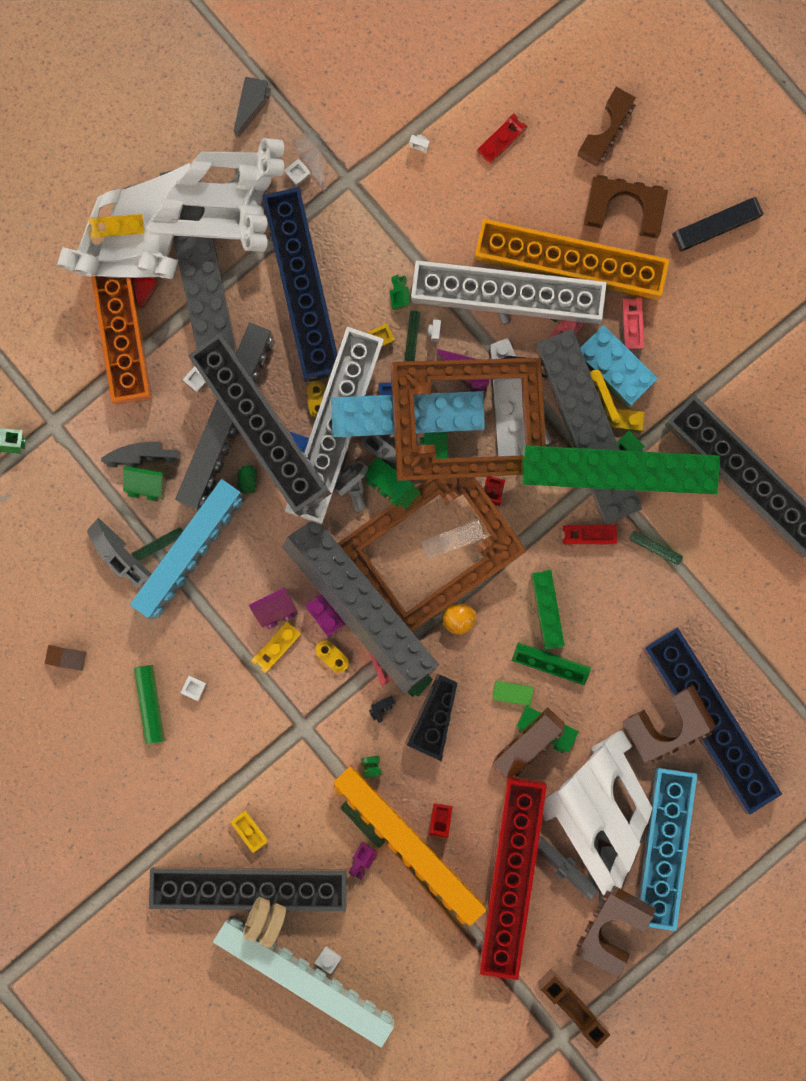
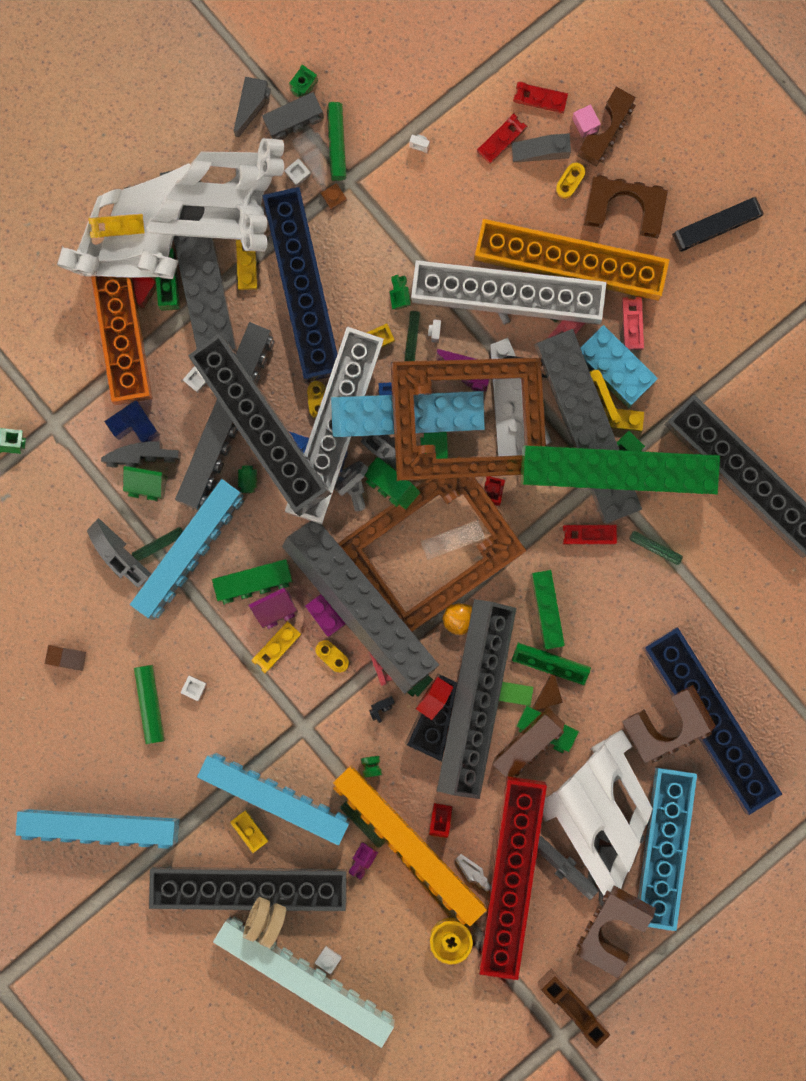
none -> medium azure brick [15,809,180,849]
none -> clear blue brick [104,400,161,442]
none -> green brick [156,248,180,311]
none -> medium azure brick [197,753,350,846]
none -> green brick [212,559,293,605]
none -> yellow plate [236,240,258,291]
none -> dark grey brick [262,92,324,140]
none -> green brick [289,65,318,97]
none -> dark orange plate [321,183,347,210]
none -> green brick [327,102,347,181]
none -> red slope [415,677,453,720]
none -> yellow wheel [429,917,473,965]
none -> dark grey brick [437,599,517,799]
none -> white piece [455,854,491,892]
none -> dark grey slope [512,133,571,162]
none -> red plate [513,82,568,114]
none -> reddish brown slope [532,674,563,710]
none -> yellow plate [556,163,585,199]
none -> bright pink brick [572,104,601,138]

